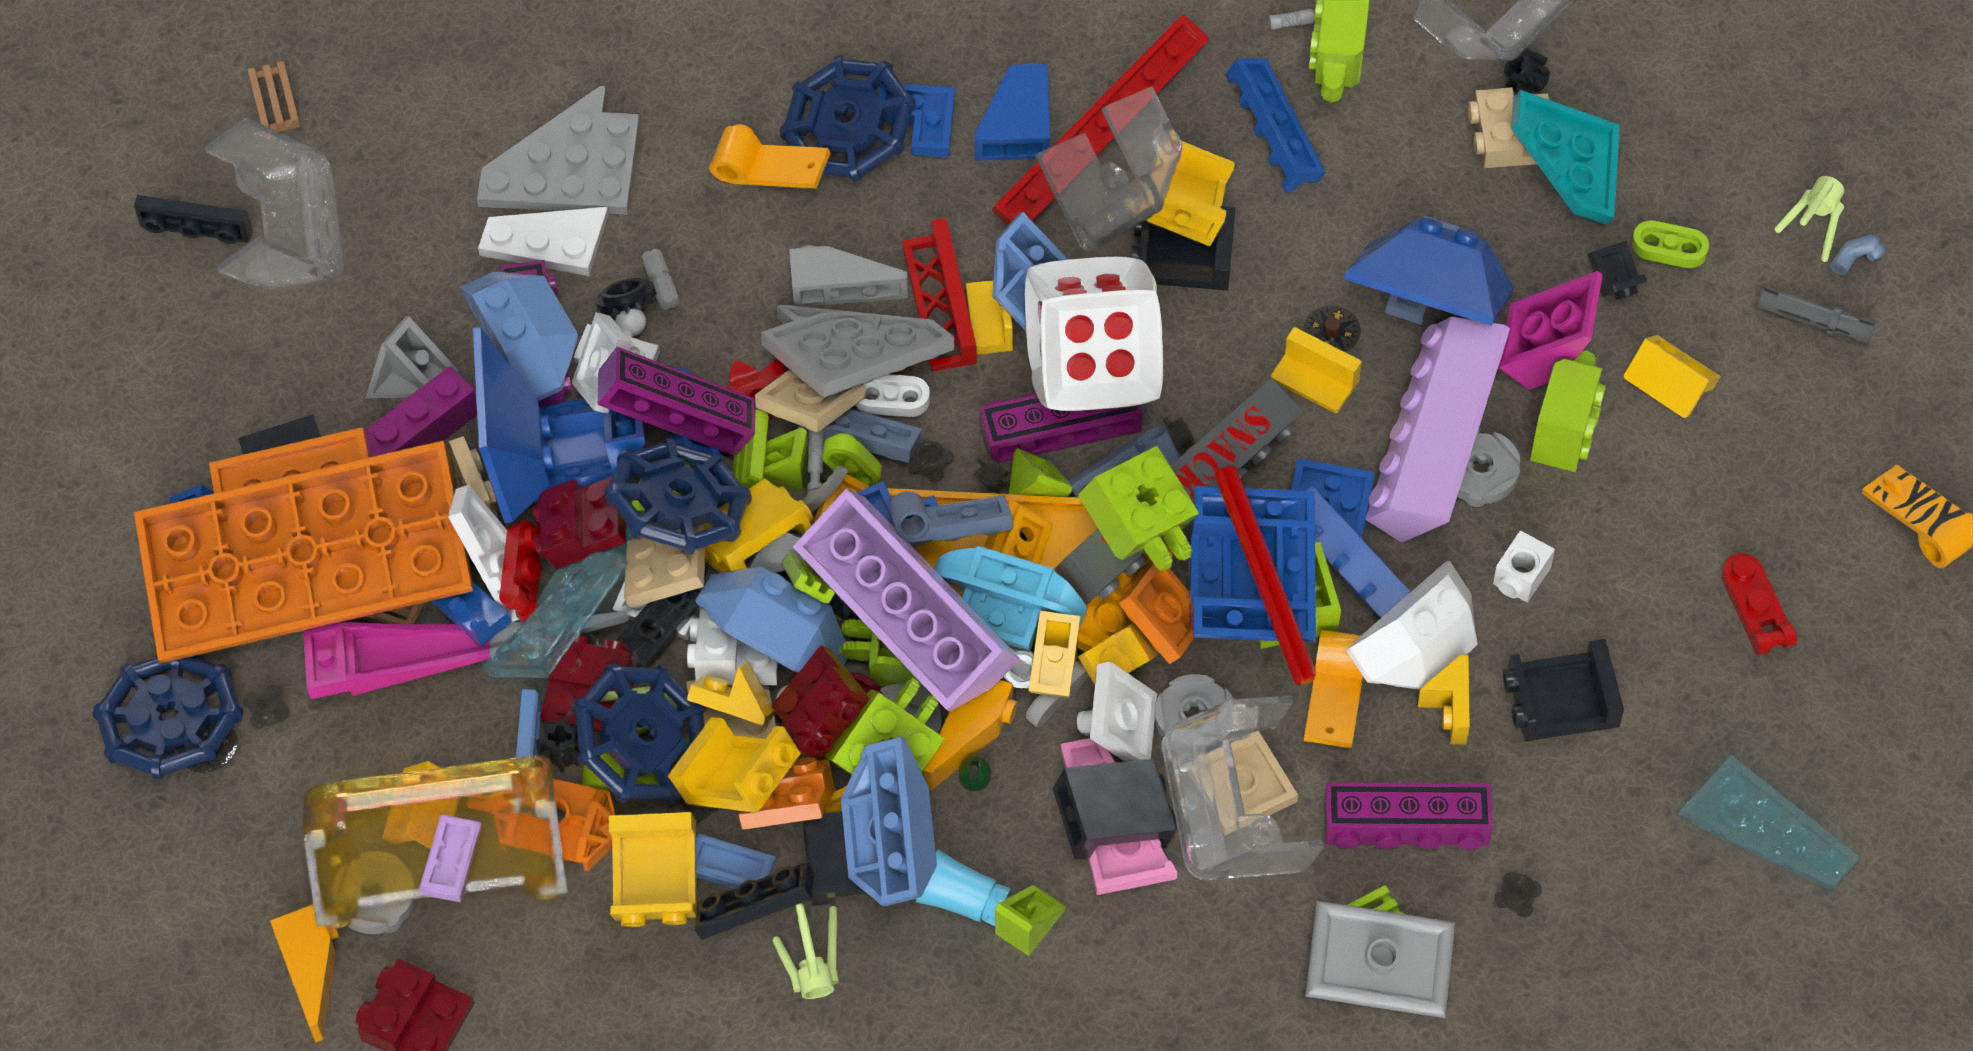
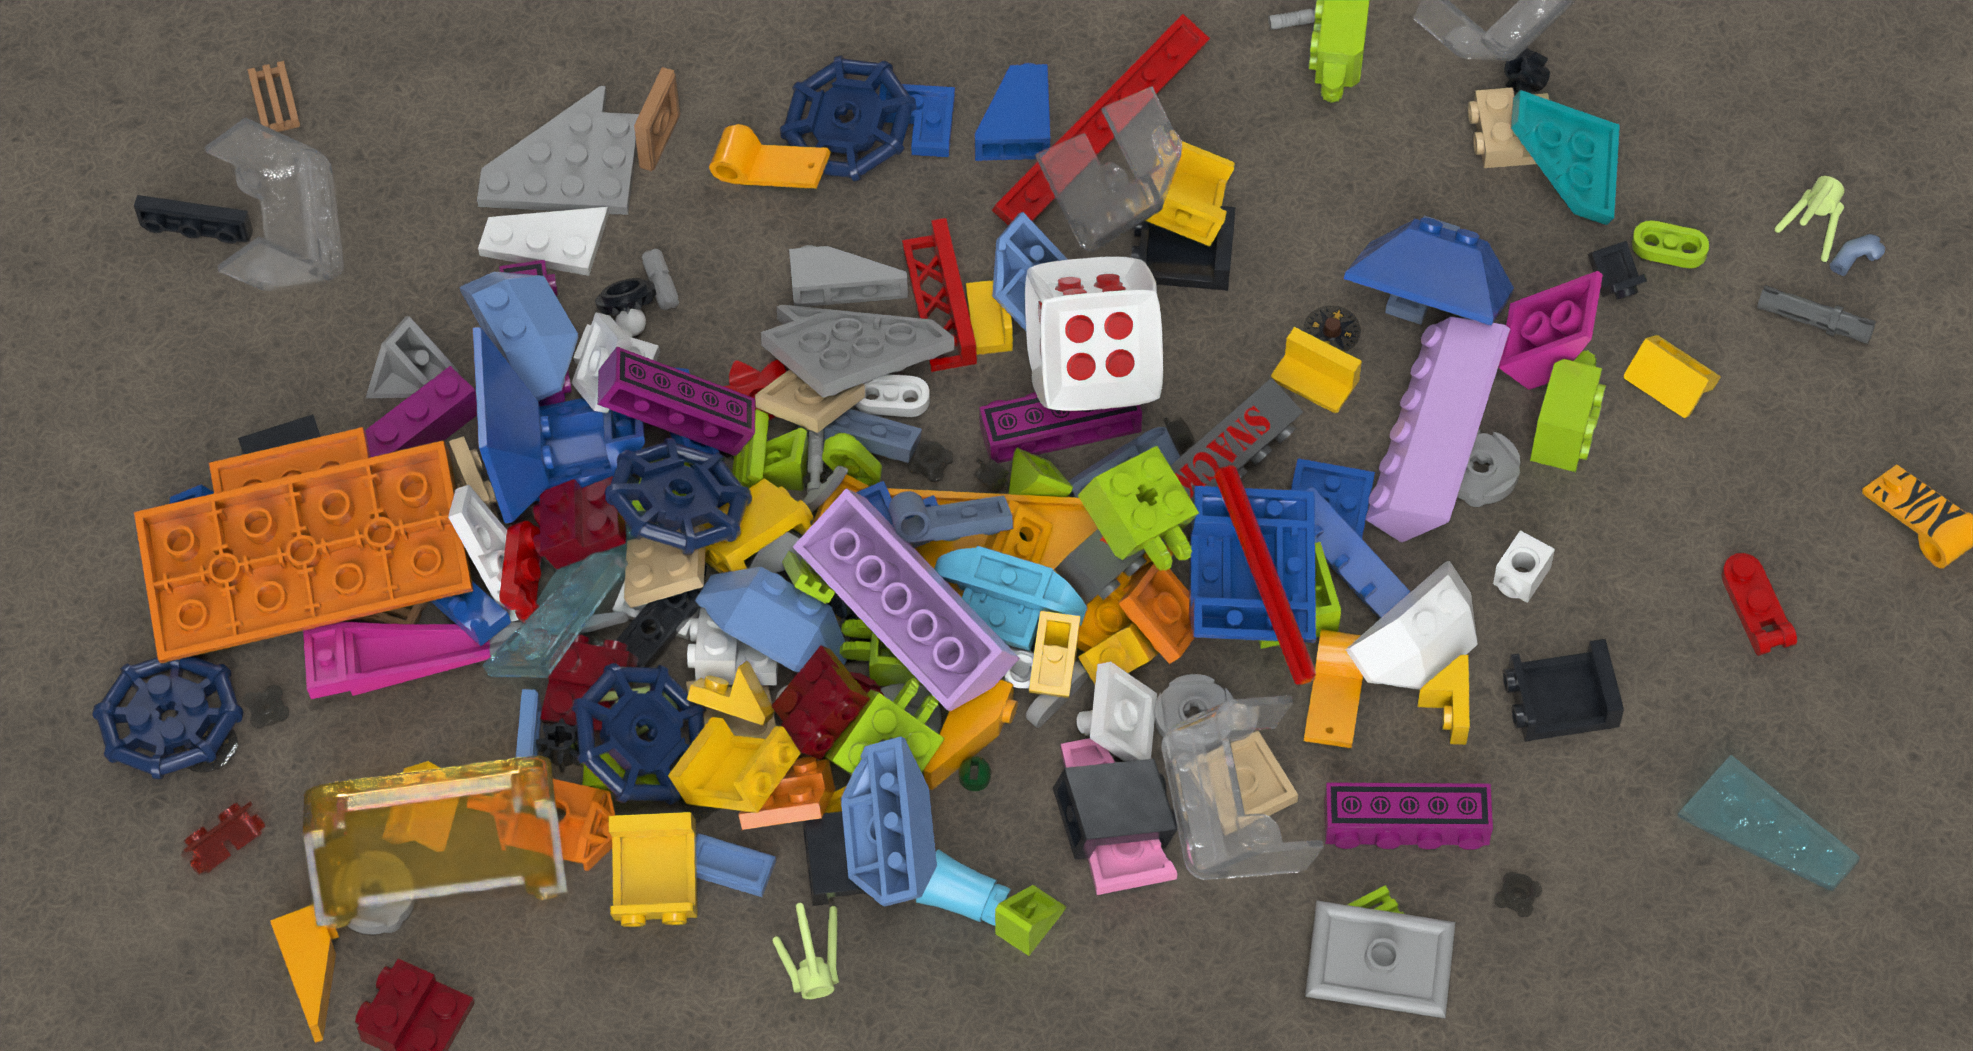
lavender plate [419,814,482,903] -> none
black tile [694,862,814,940] -> none
blue hinge [1225,58,1326,192] -> none
none -> clear red hinge [180,801,266,875]
none -> medium nougat tile [634,67,680,171]

